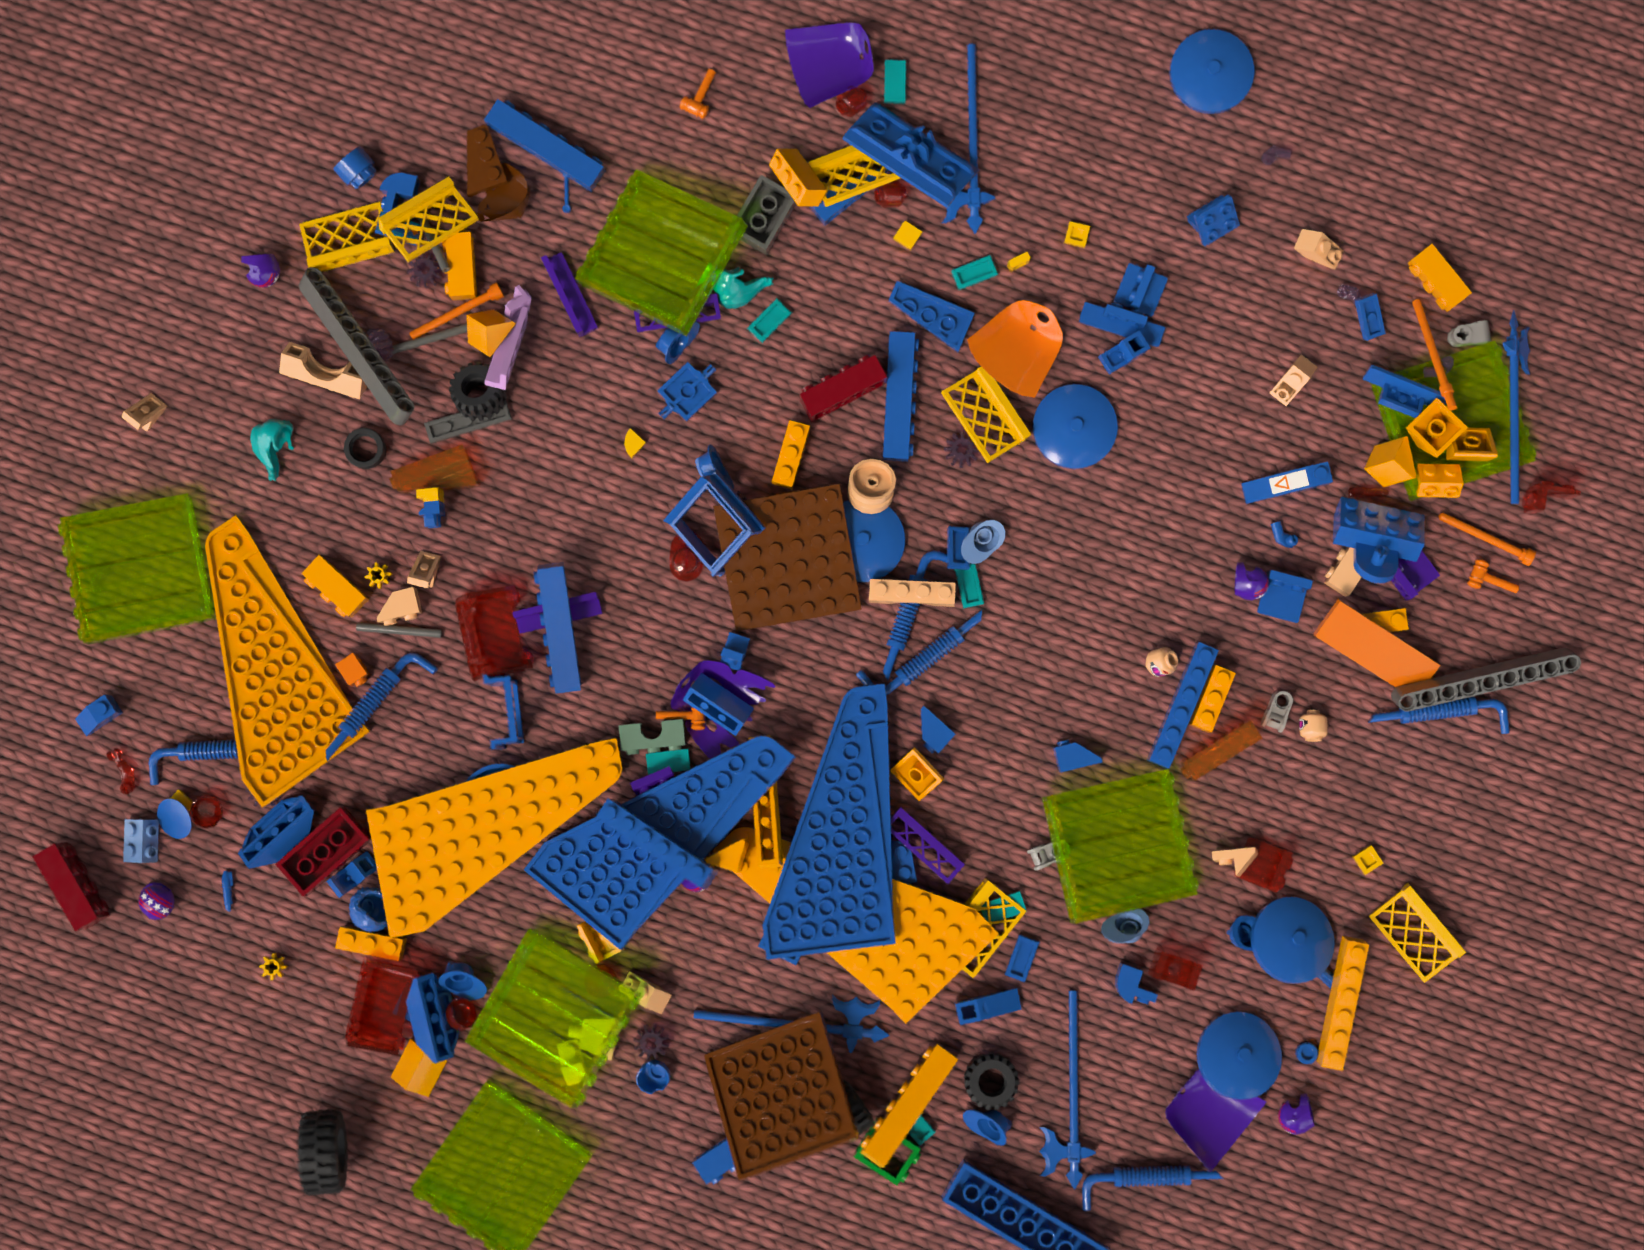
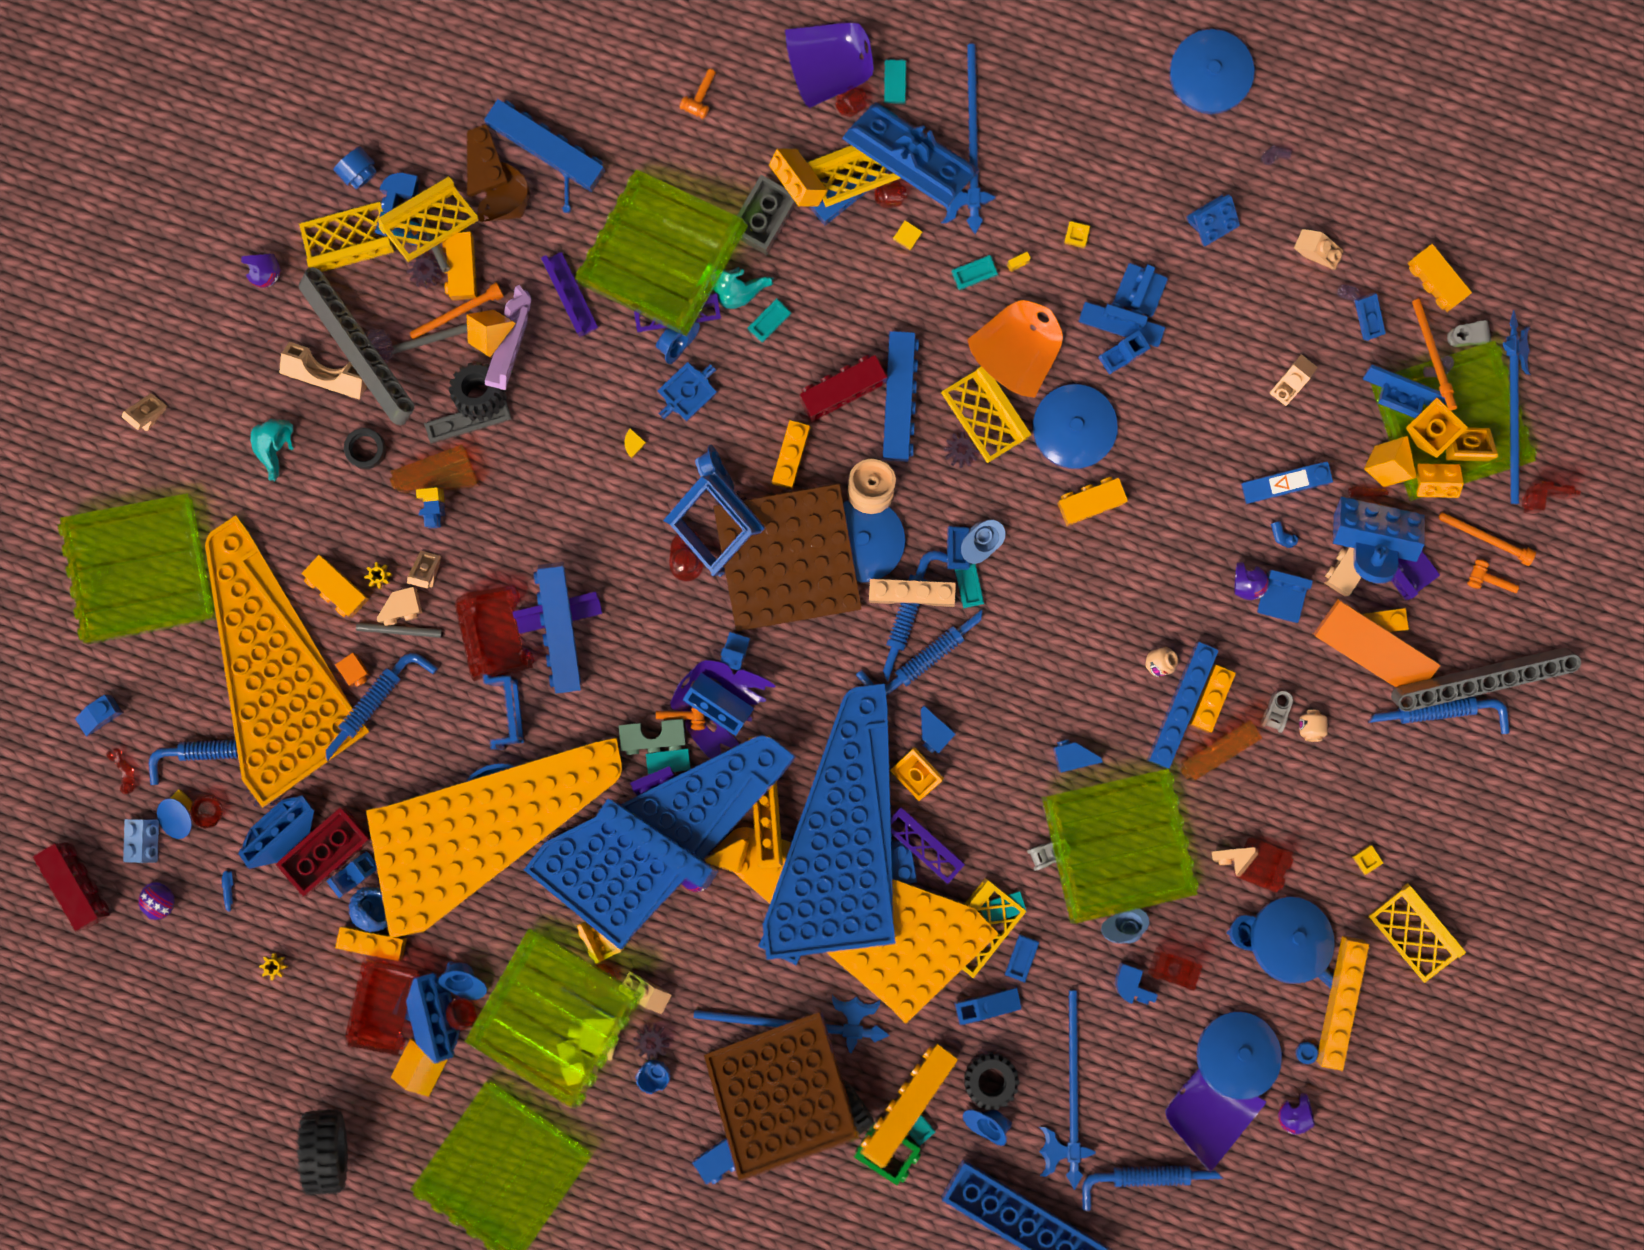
blue wing [889,281,975,353] -> none
none -> light orange brick [1058,476,1128,526]

